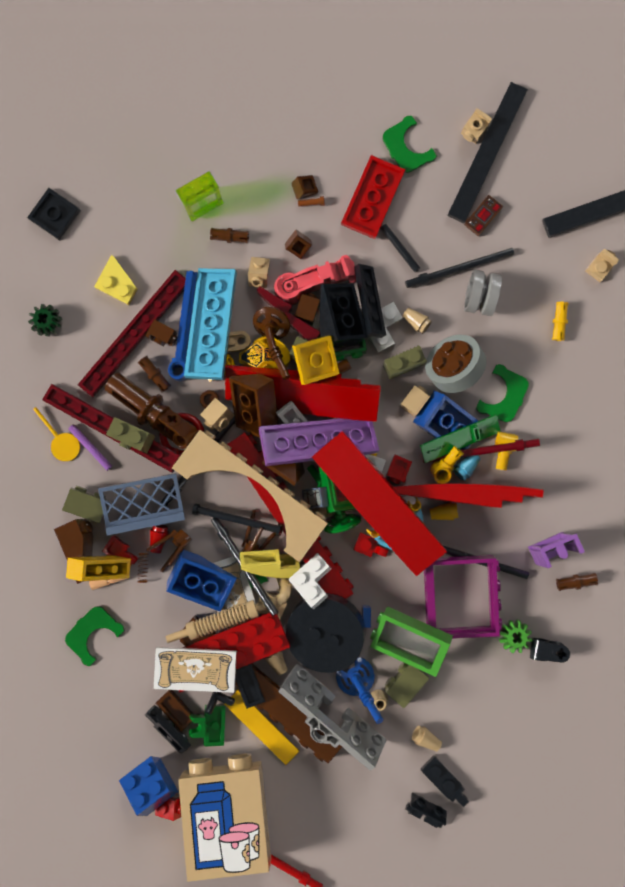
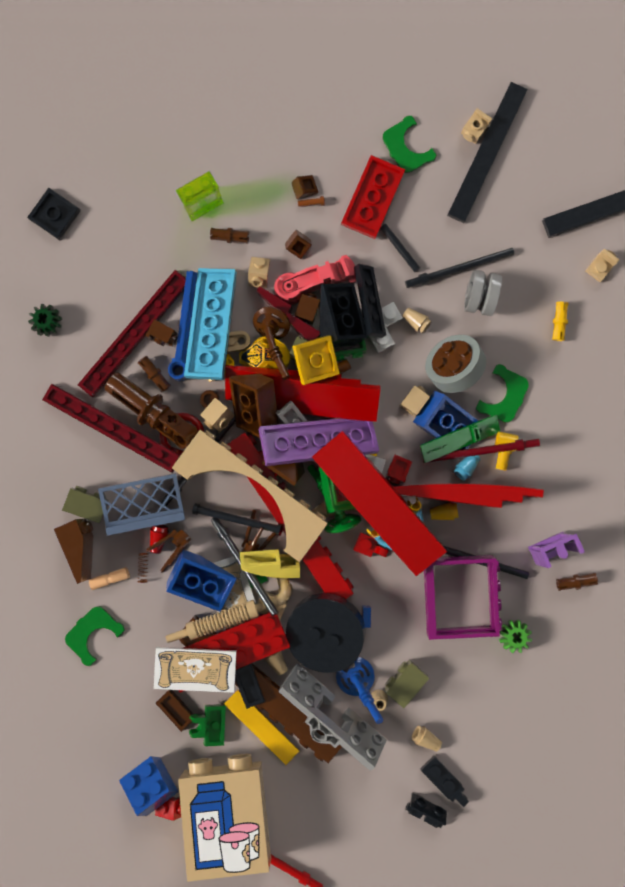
yellow piece [33,407,80,461] -> none
yellow brick [66,556,131,581] -> none
medium lavender bar [68,424,112,471] -> none
light yellow wing [94,255,138,305] -> none
red plate [102,535,138,566] -> none
olive brick [106,417,155,453] -> none
black hinge [145,705,191,753] -> none
black piece [205,692,235,715] -> none
white plate [288,553,331,610] -> none
tile [302,487,328,508] -> none
bright green window [370,606,453,677] -> none
olive brick [383,345,427,380] -> none
yellow pin [430,446,464,484] -> none
tile [464,195,503,236] -> none
black piece [530,638,570,663] -> none

